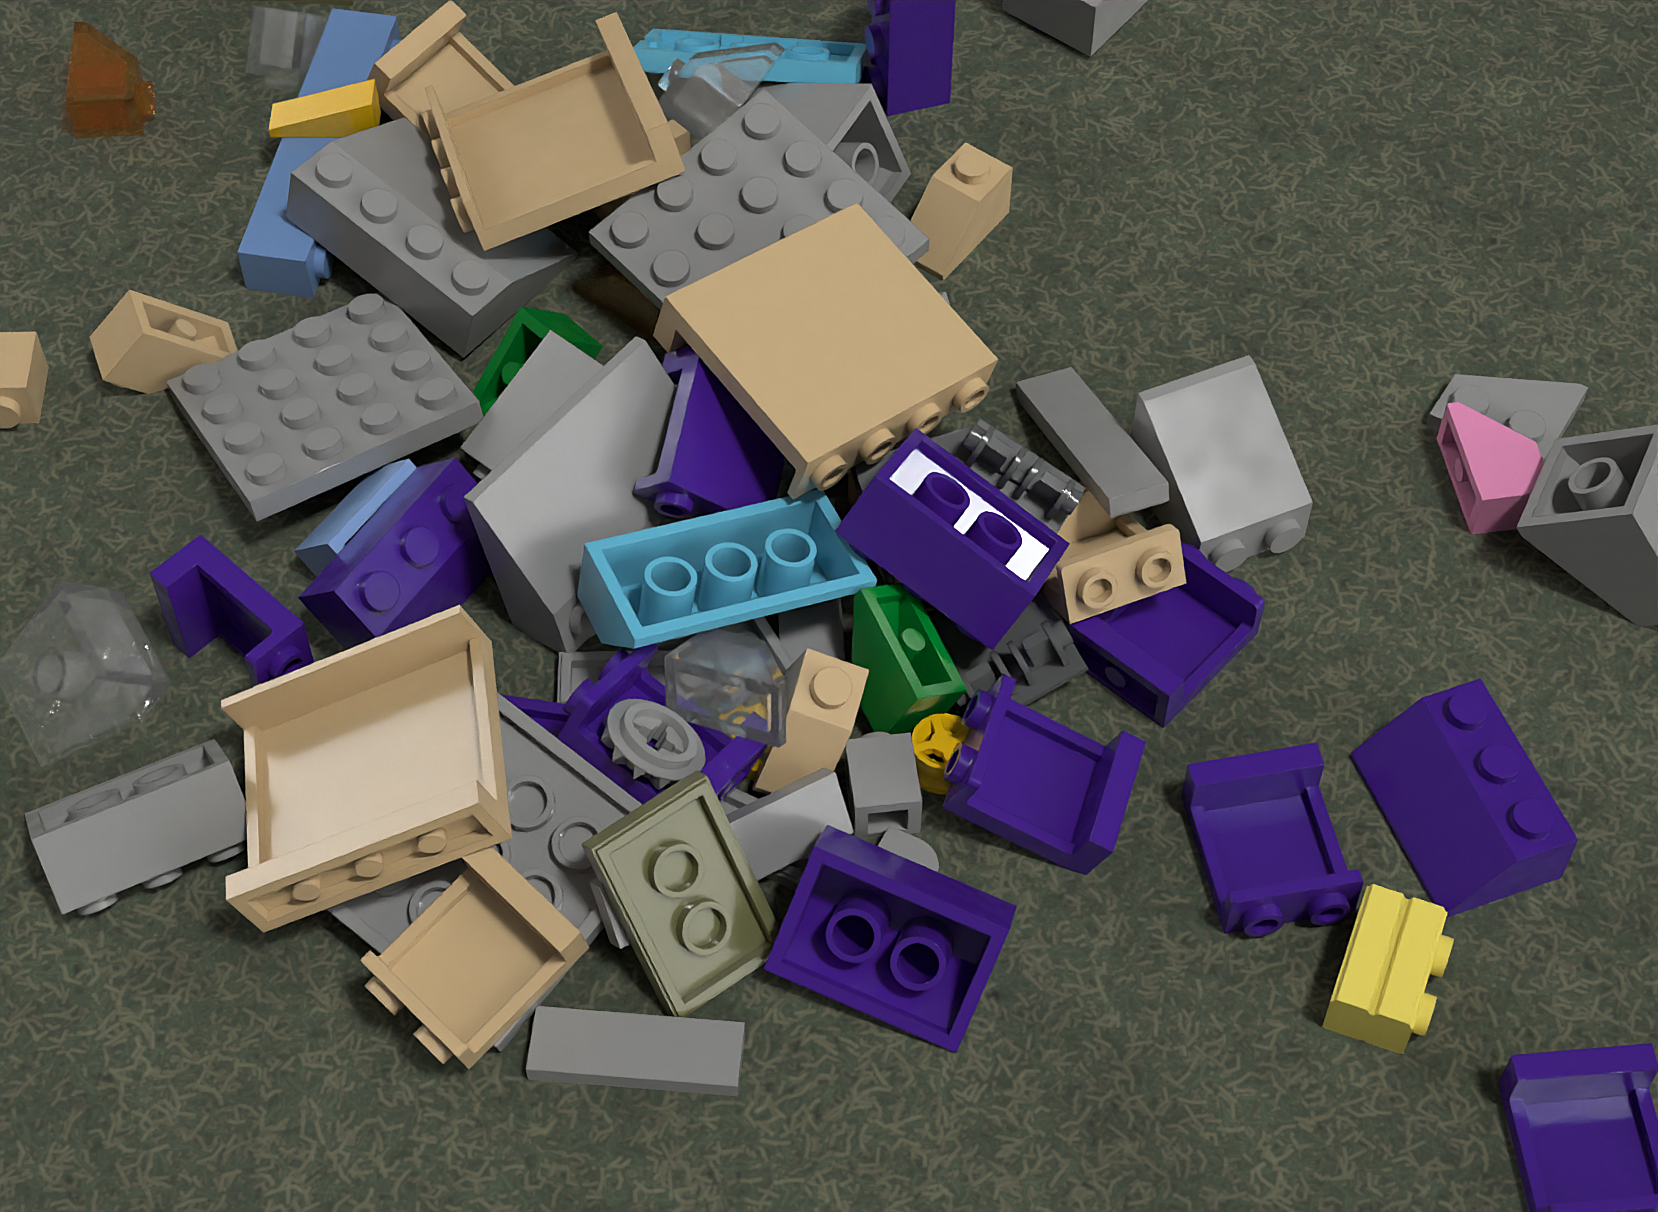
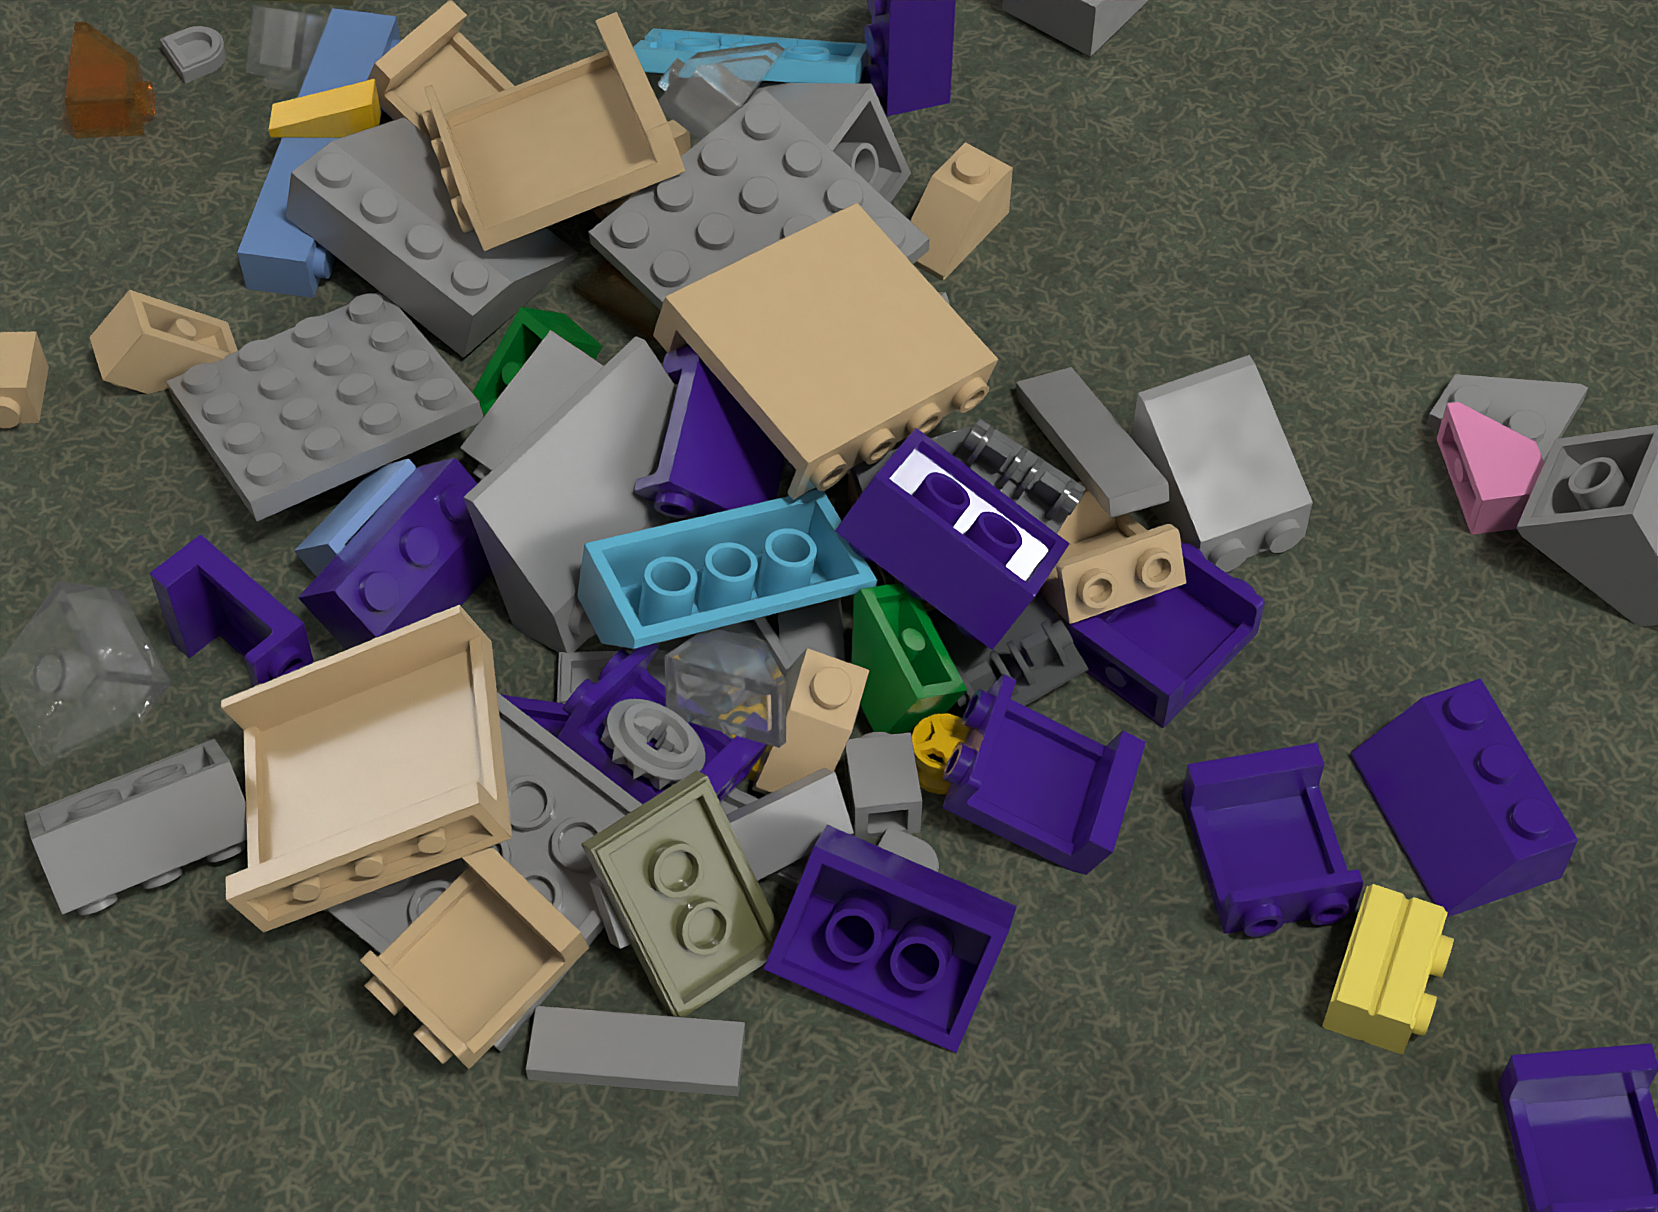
none -> light grey tile [160,26,226,83]

